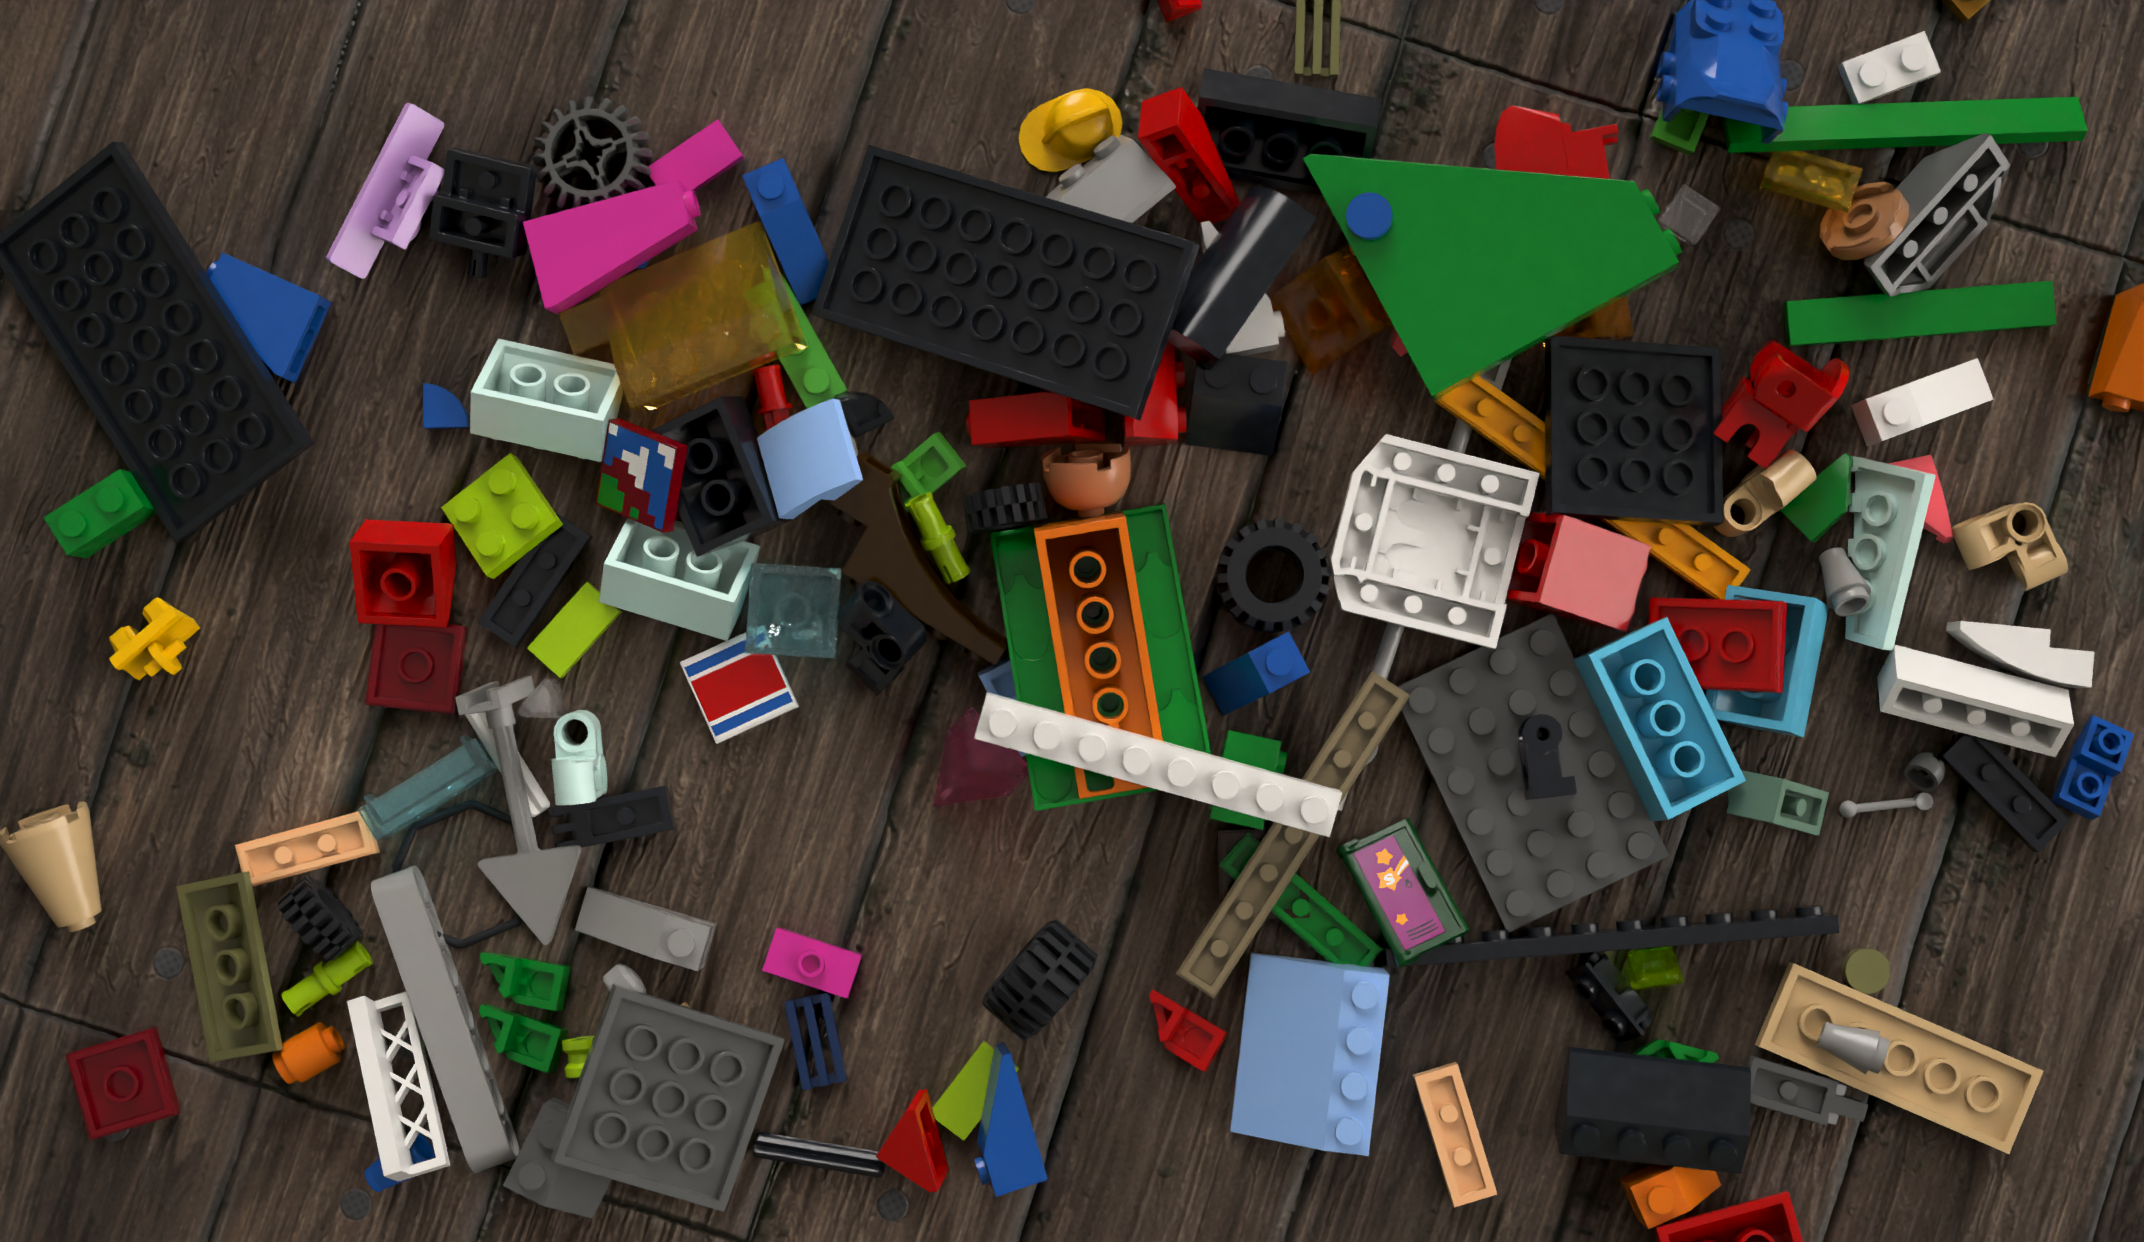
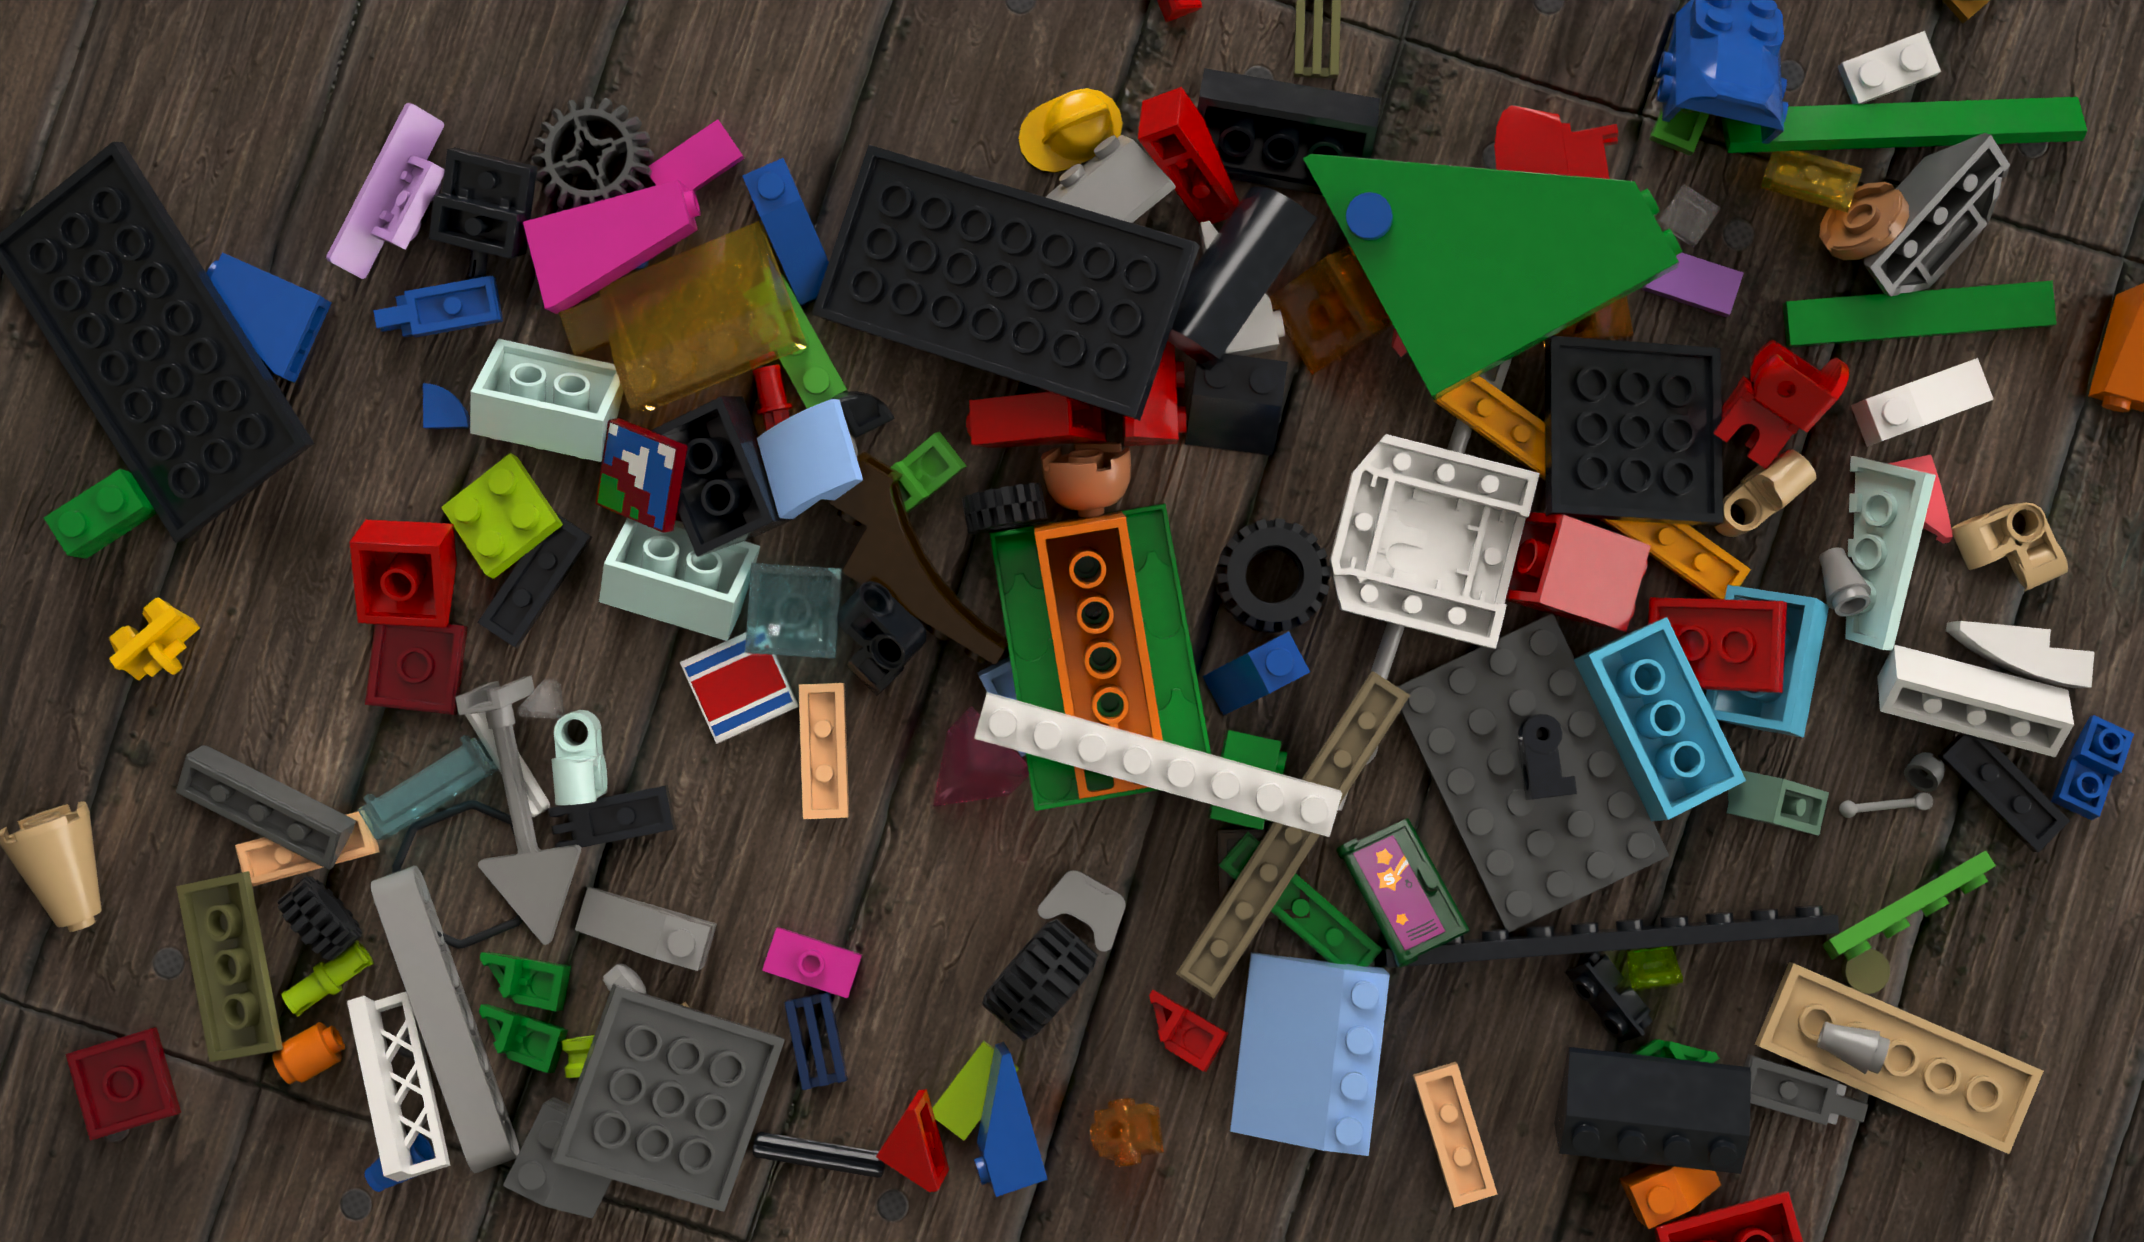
lime tile [527,582,622,678] -> none
lime pin [905,492,970,584] -> none
green slope [1781,453,1853,542] -> none
none -> dark grey slope [176,745,356,870]
none -> blue hinge [373,276,503,338]
none -> light nougat plate [799,683,849,819]
none -> light grey piece [1038,870,1126,952]
none -> clear orange brick [1090,1098,1164,1167]
none -> medium lavender tile [1642,253,1744,317]
none -> bright green plate [1822,851,1996,961]

